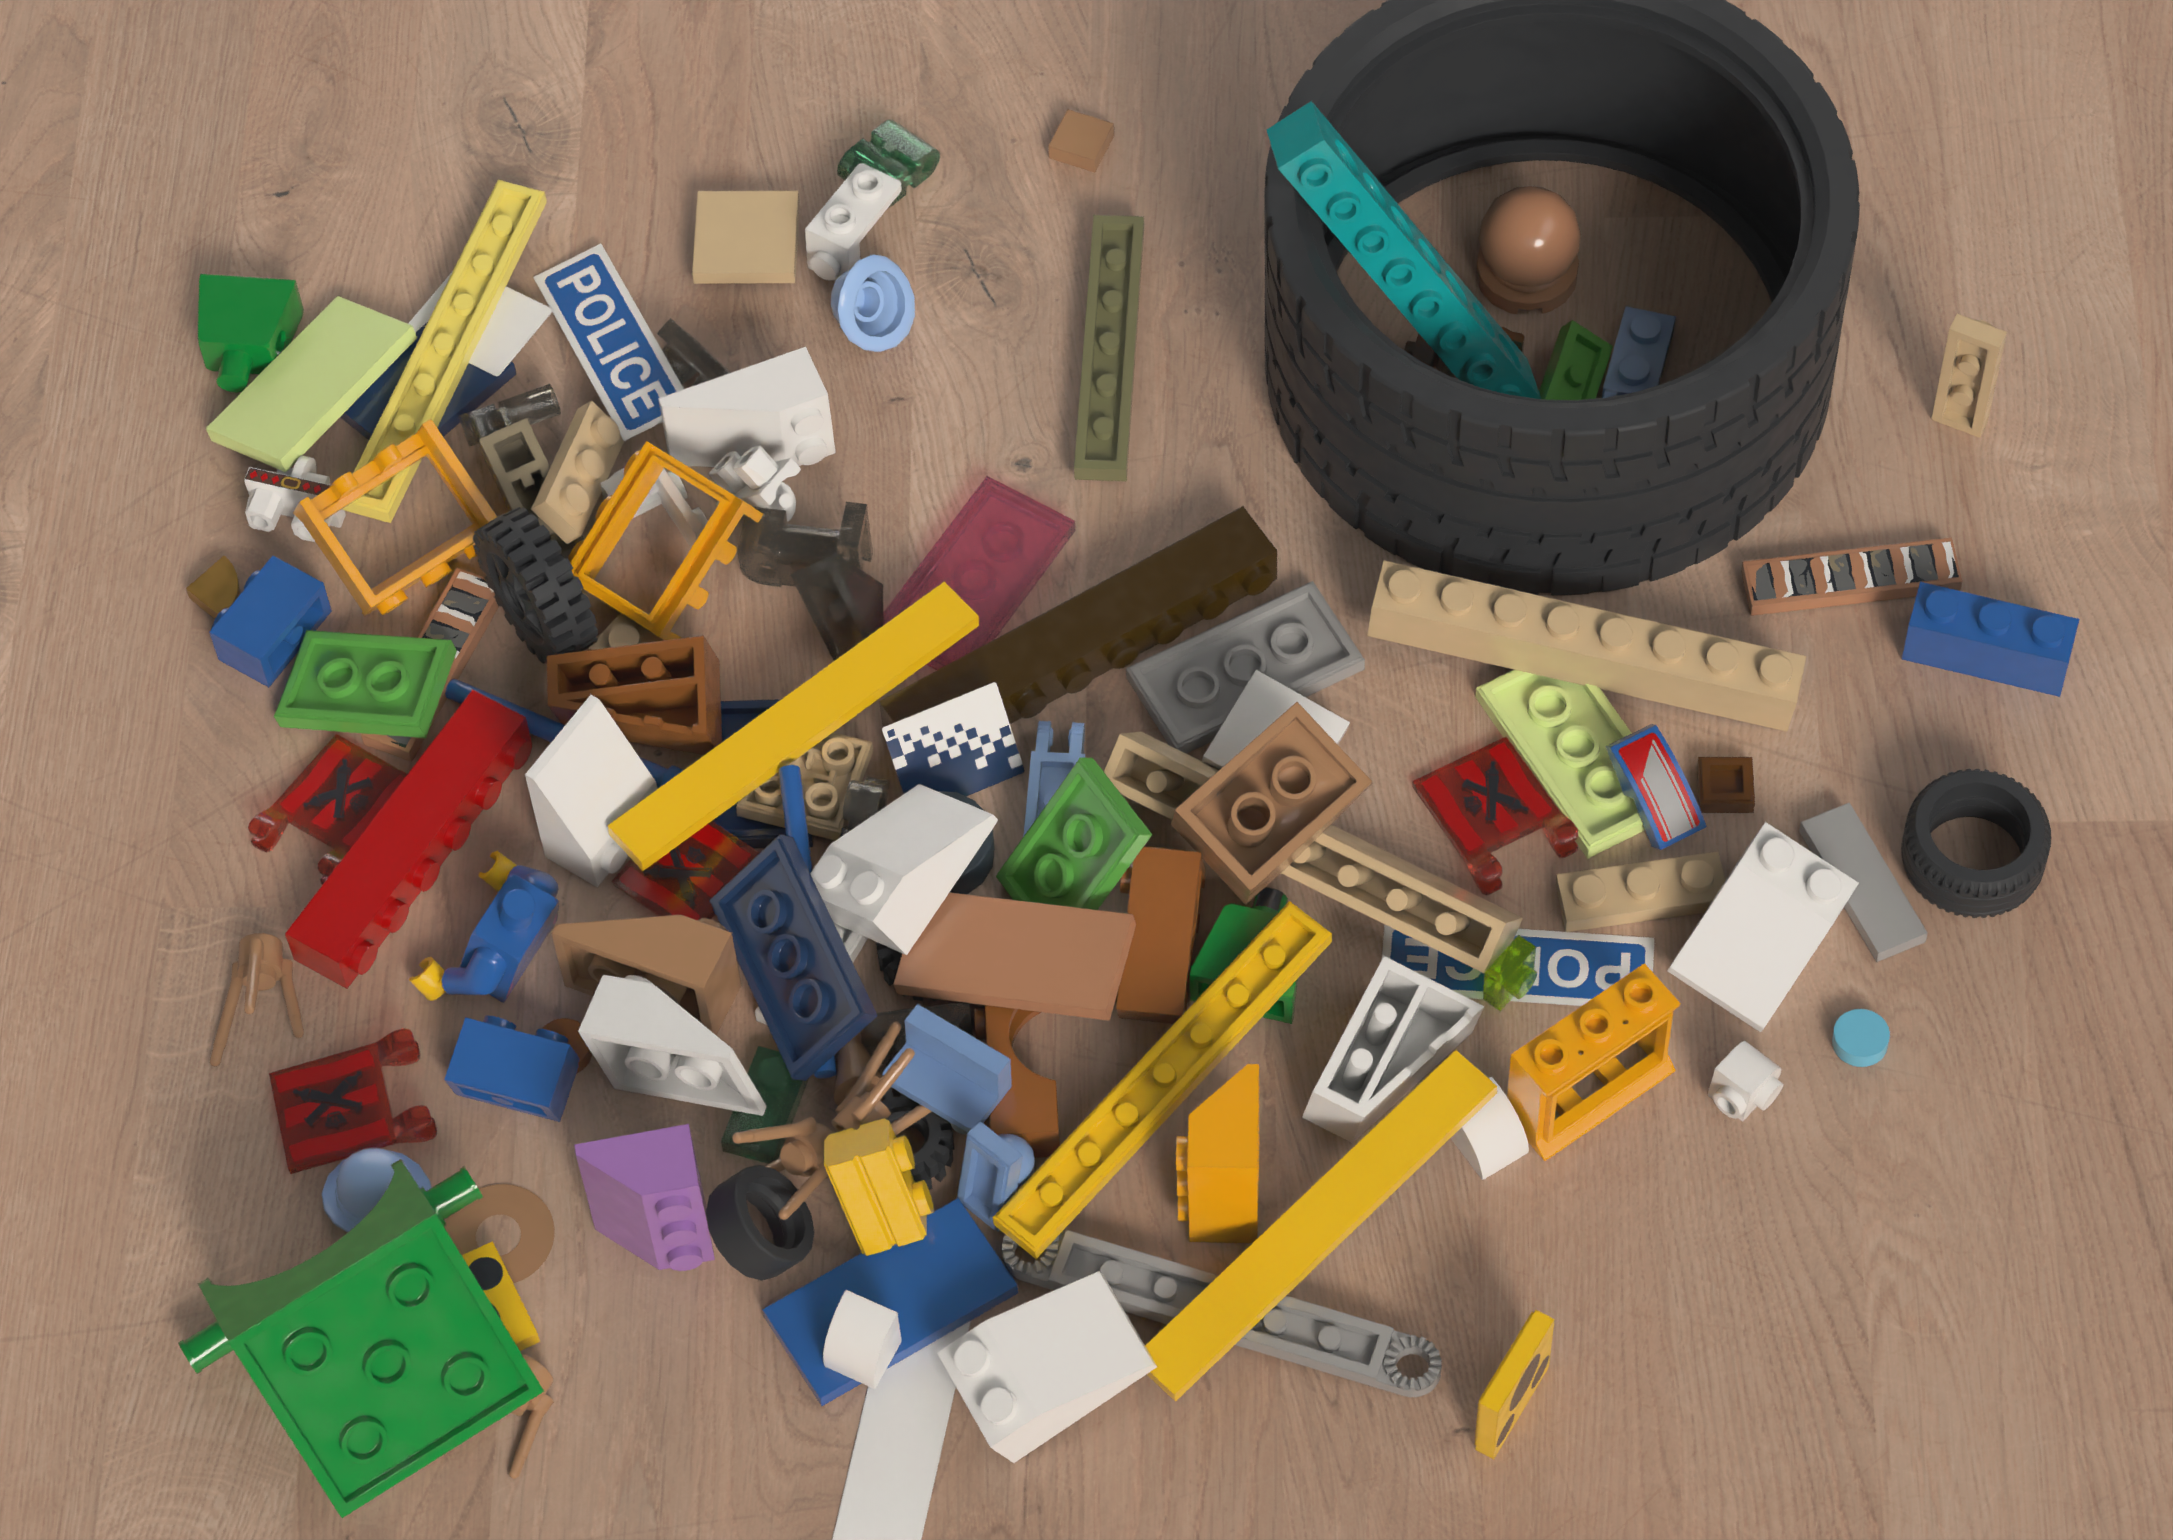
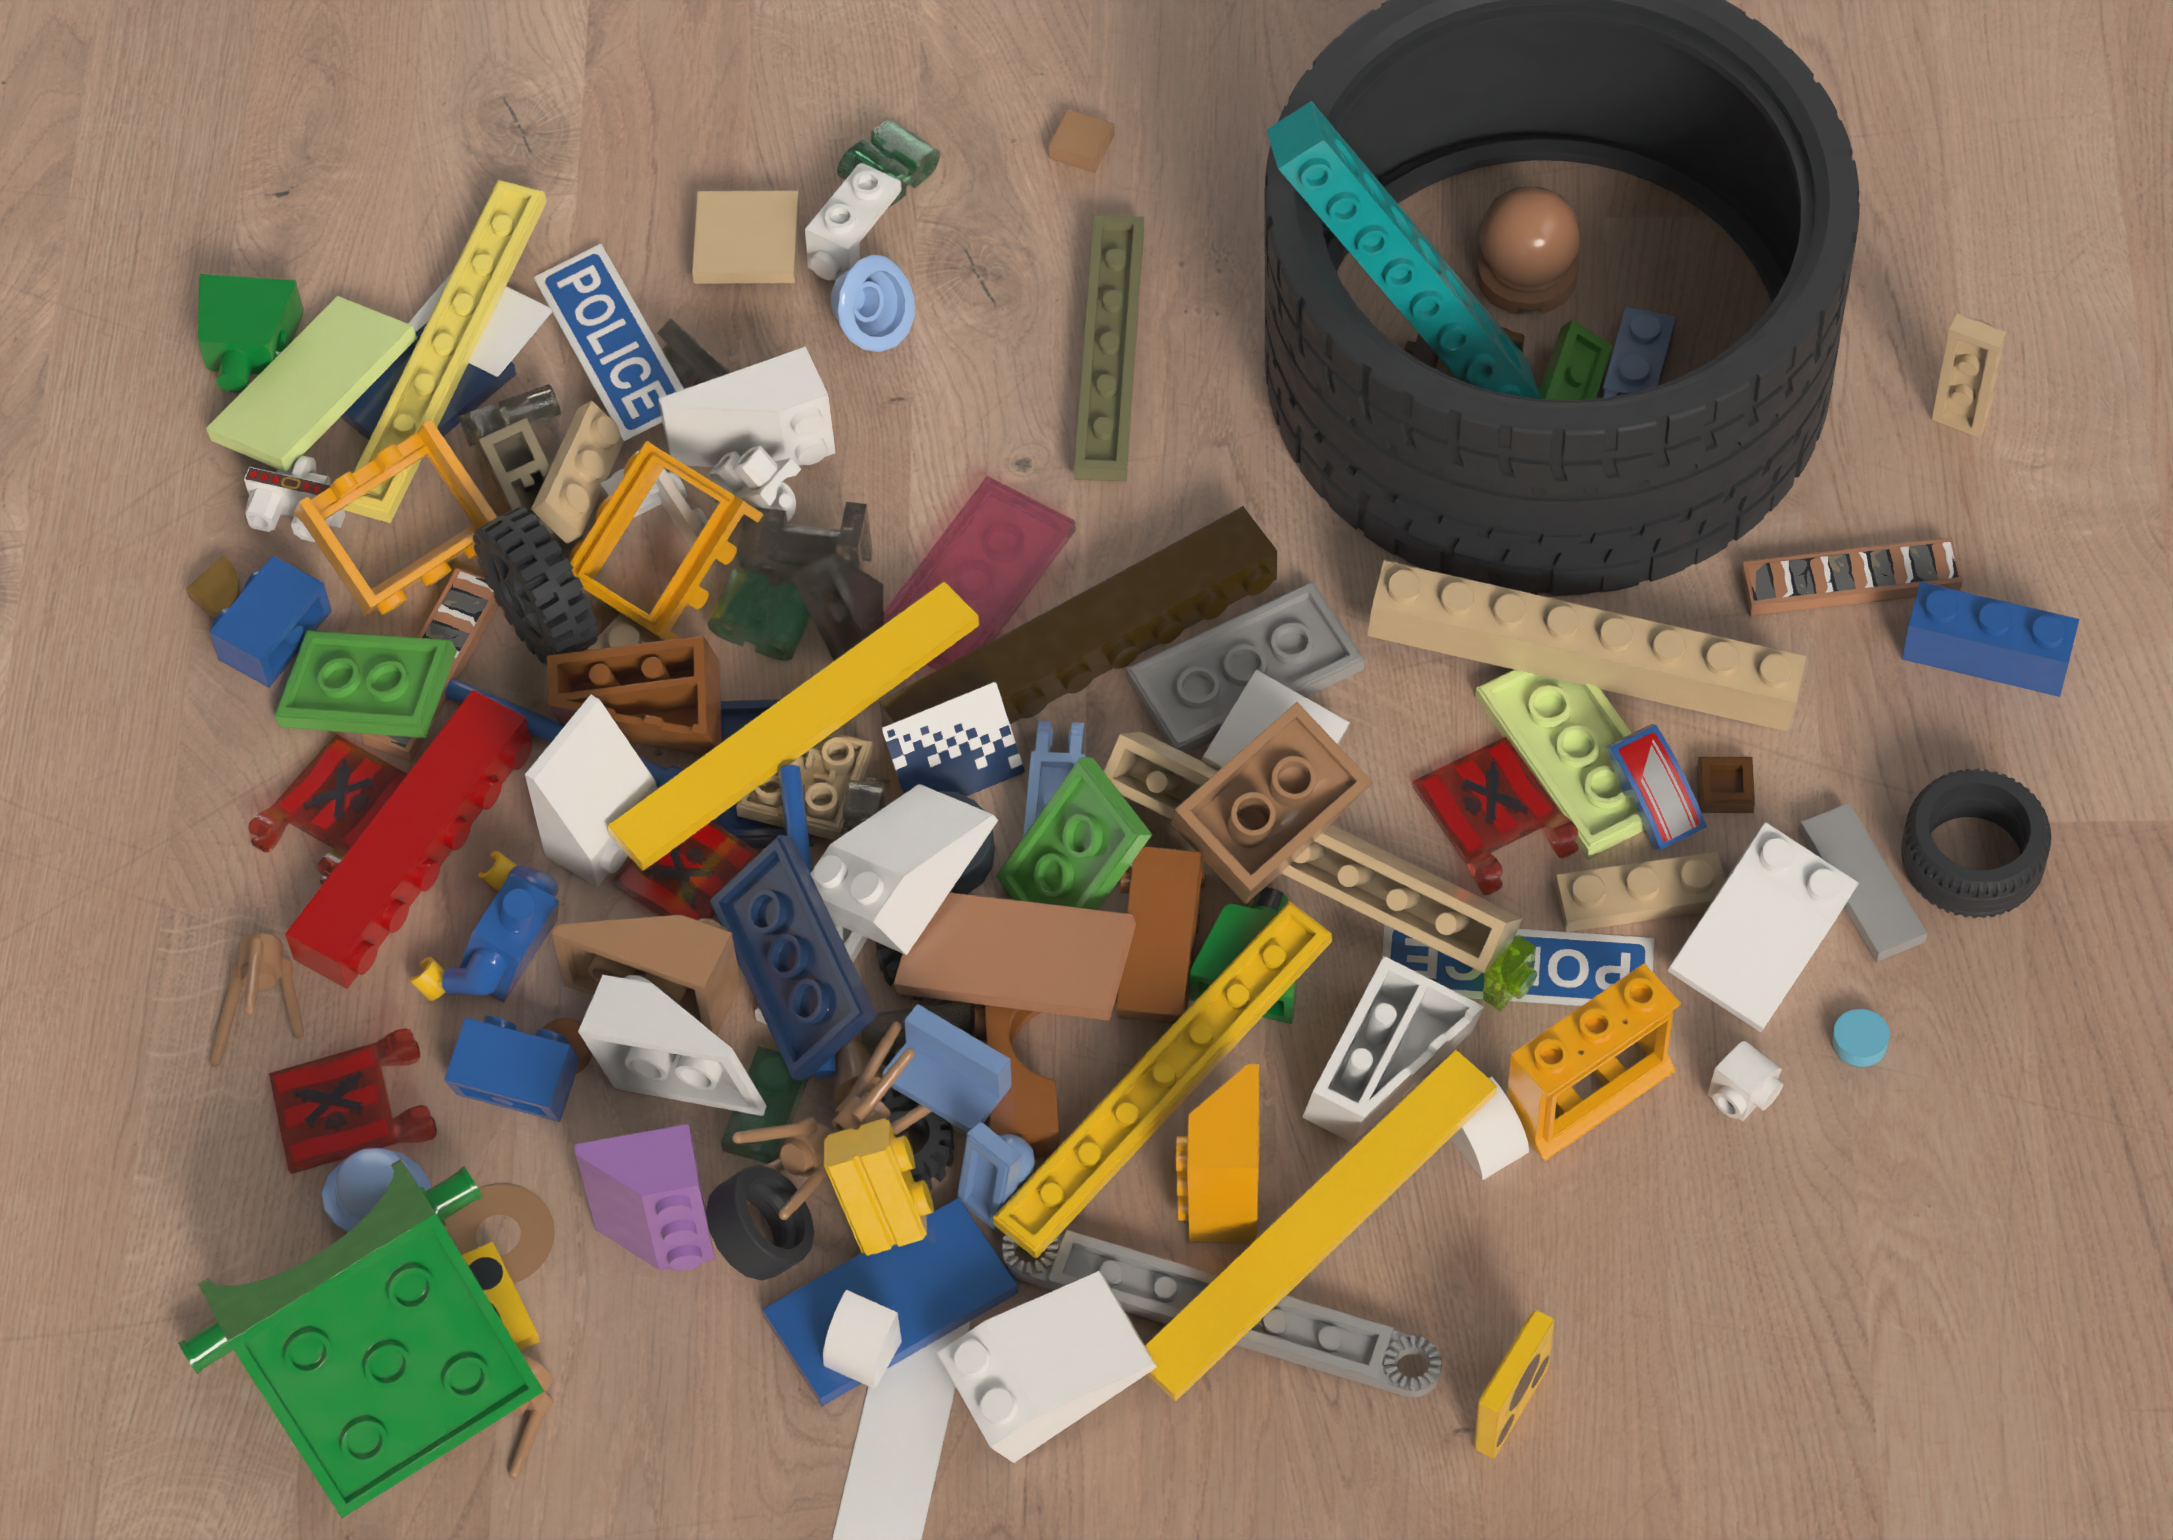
none -> clear green piece [707,568,817,661]

